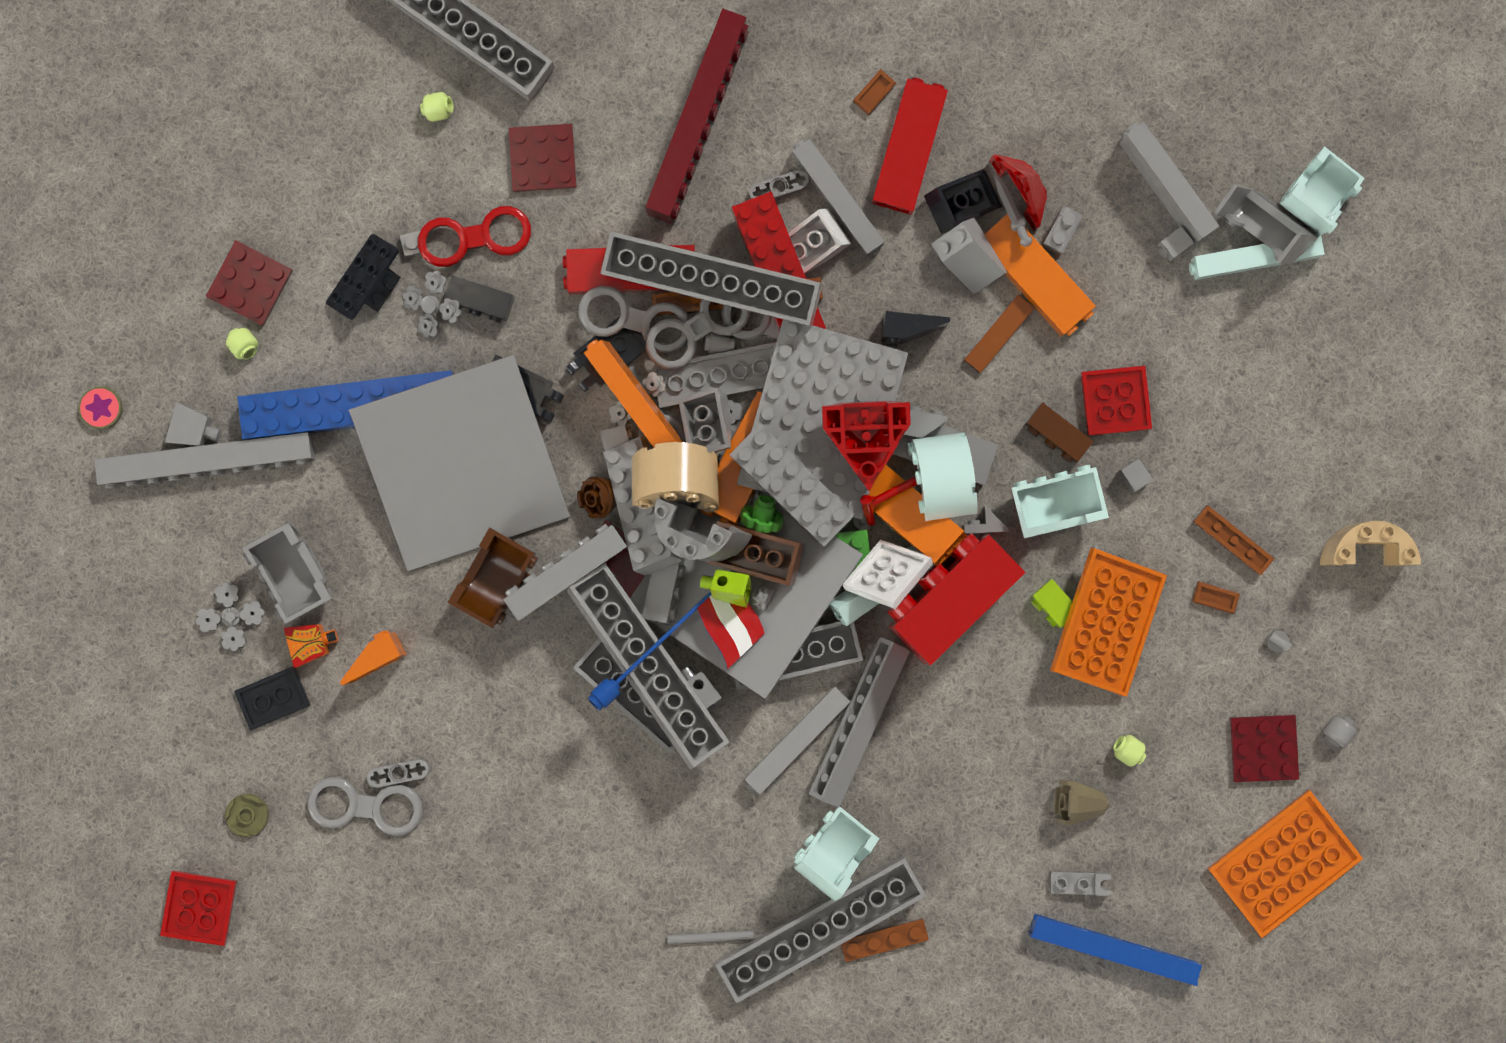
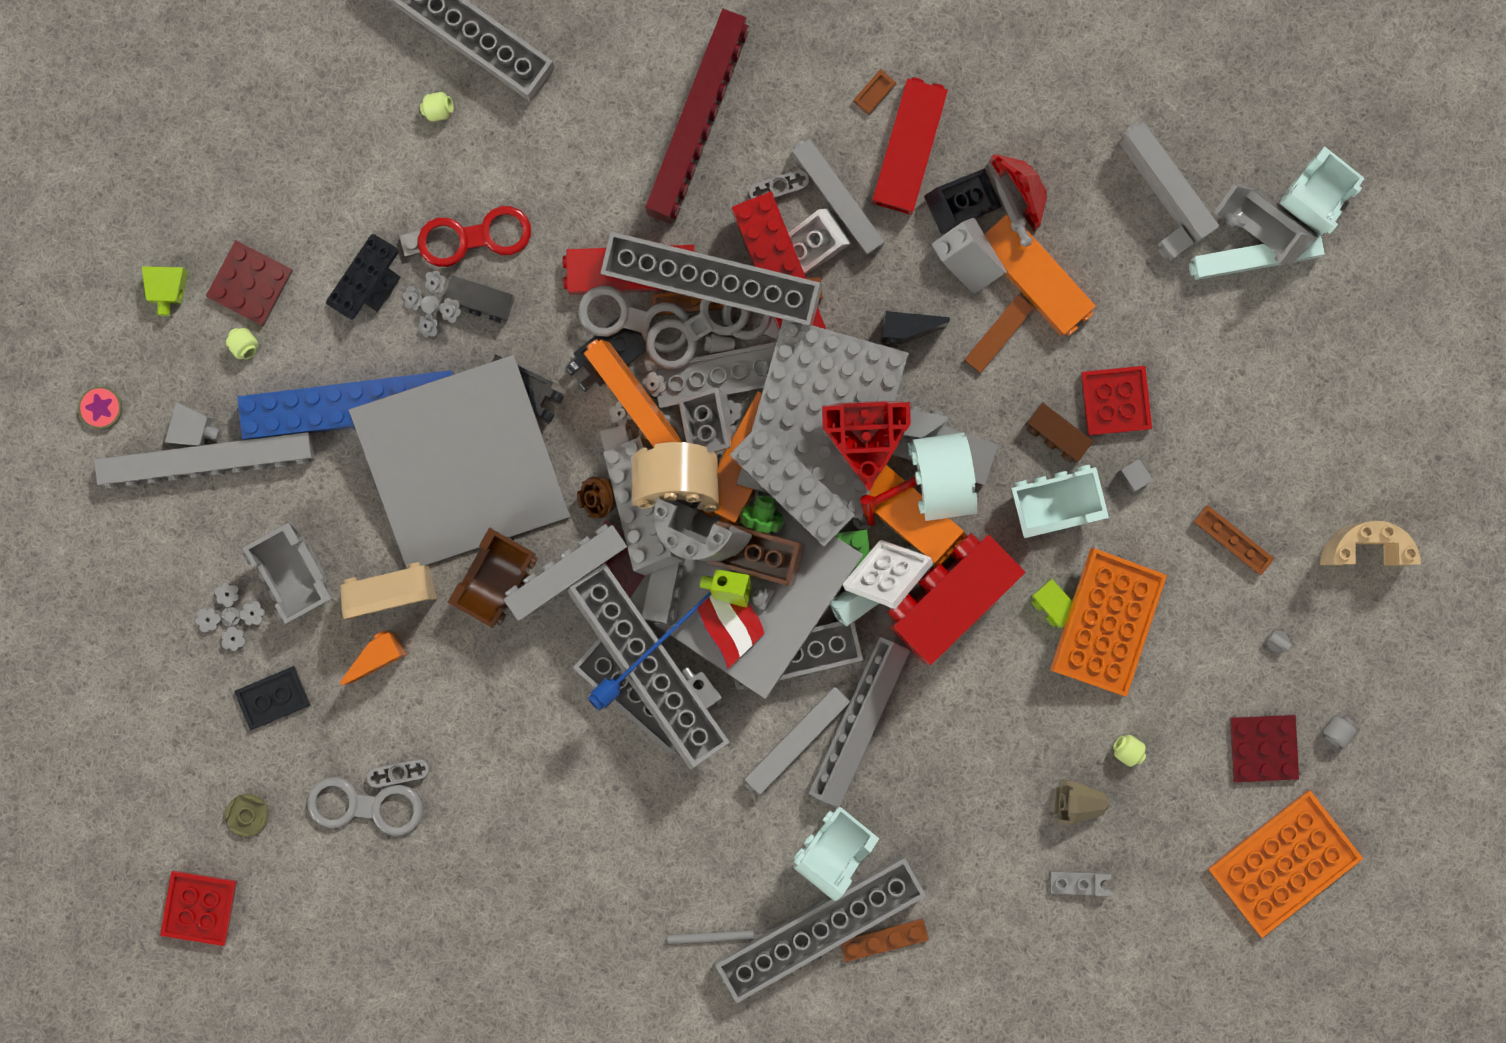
torso [283,624,339,668] -> none
dark red plate [509,124,577,192] -> none
light grey slope [962,507,1008,534] -> none
blue tile [1028,914,1202,986] -> none
light grey brick [1042,206,1082,257] -> none
dark orange tile [1192,581,1240,614] -> none
none -> lime torso [142,266,188,316]
none -> tan windscreen [340,562,437,619]

